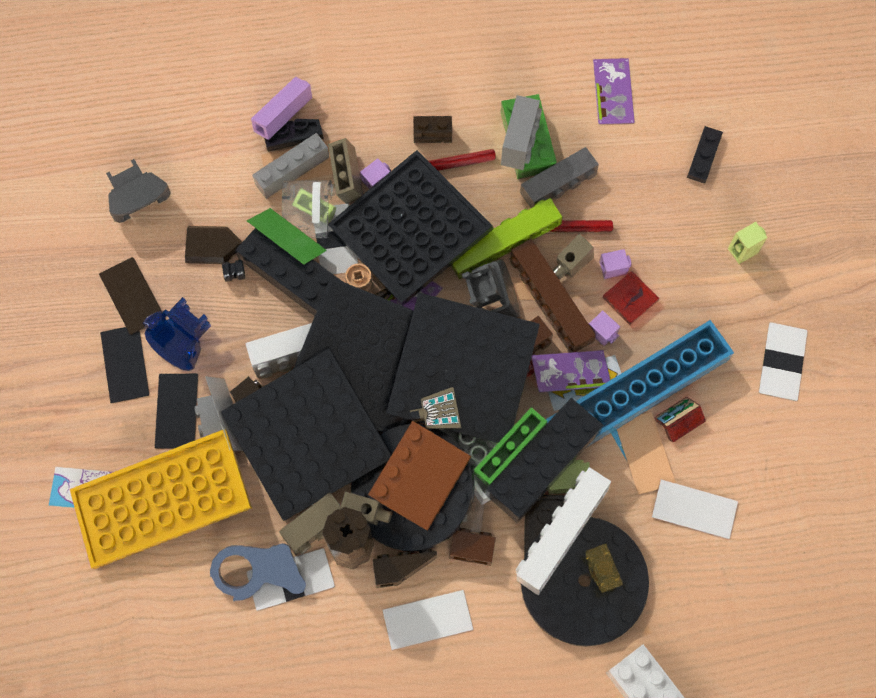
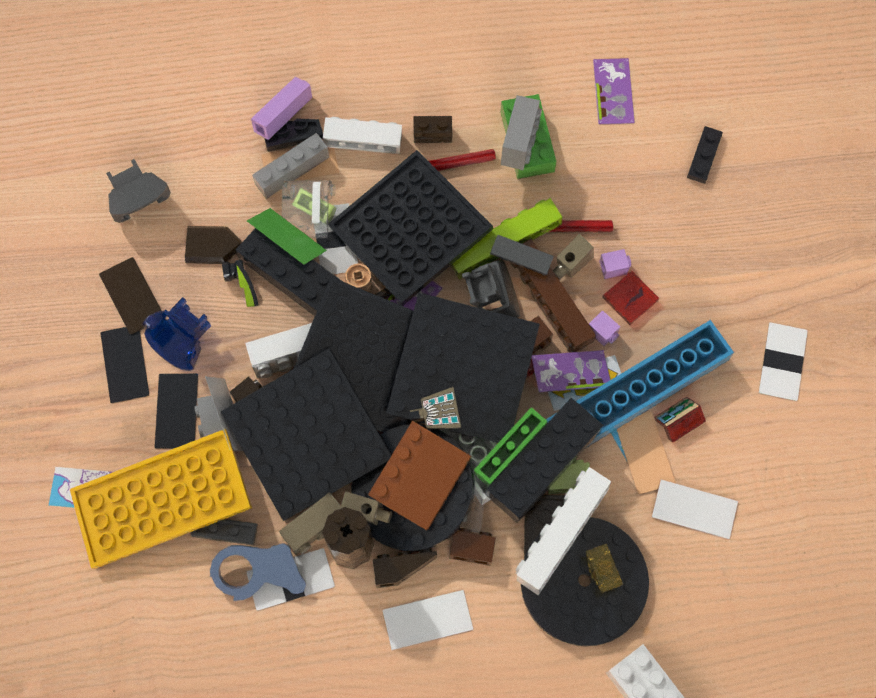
dark tan brick [328,138,363,204] -> none
lavender brick [360,159,391,189] -> none
flat silver brick [520,147,599,208] -> none
yellowish green brick [728,222,767,264] -> none
none -> dark grey tile [191,519,258,546]
none -> sticker [236,260,259,307]
none -> white brick [323,117,402,154]
none -> dark grey tile [490,235,554,276]

